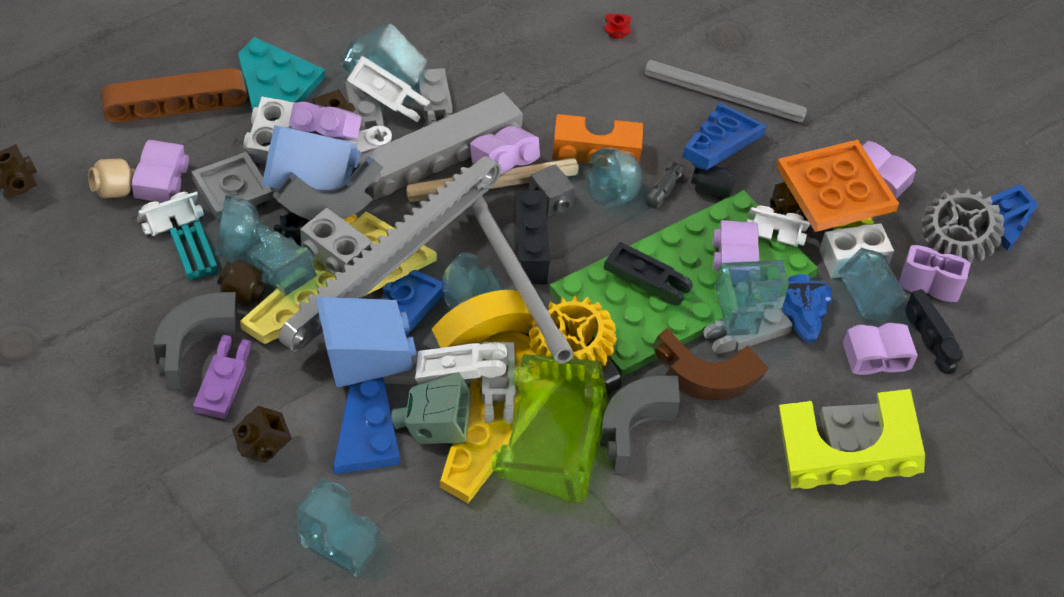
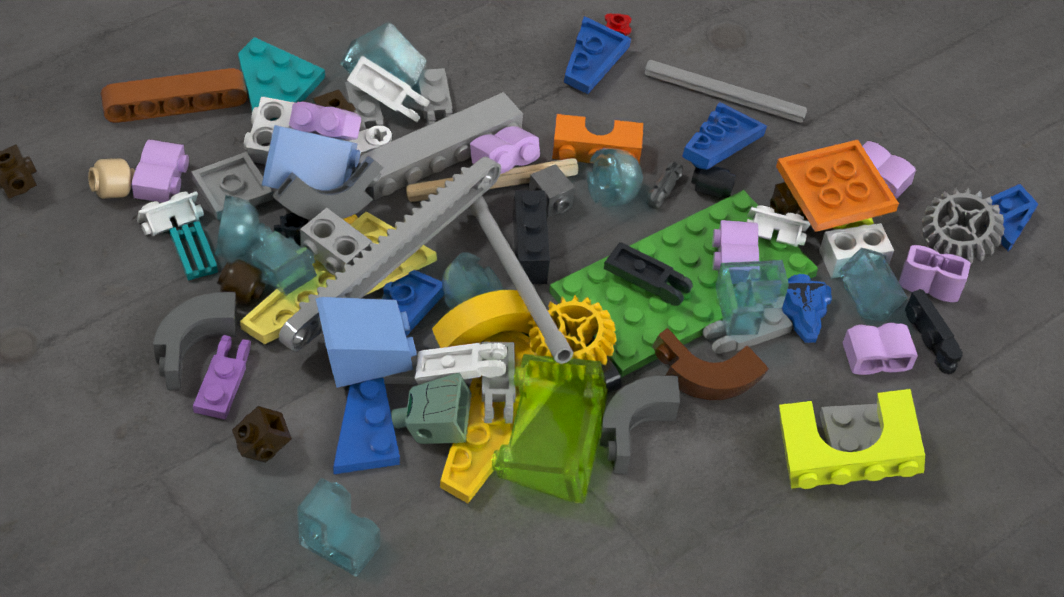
none -> blue wing [564,16,631,94]

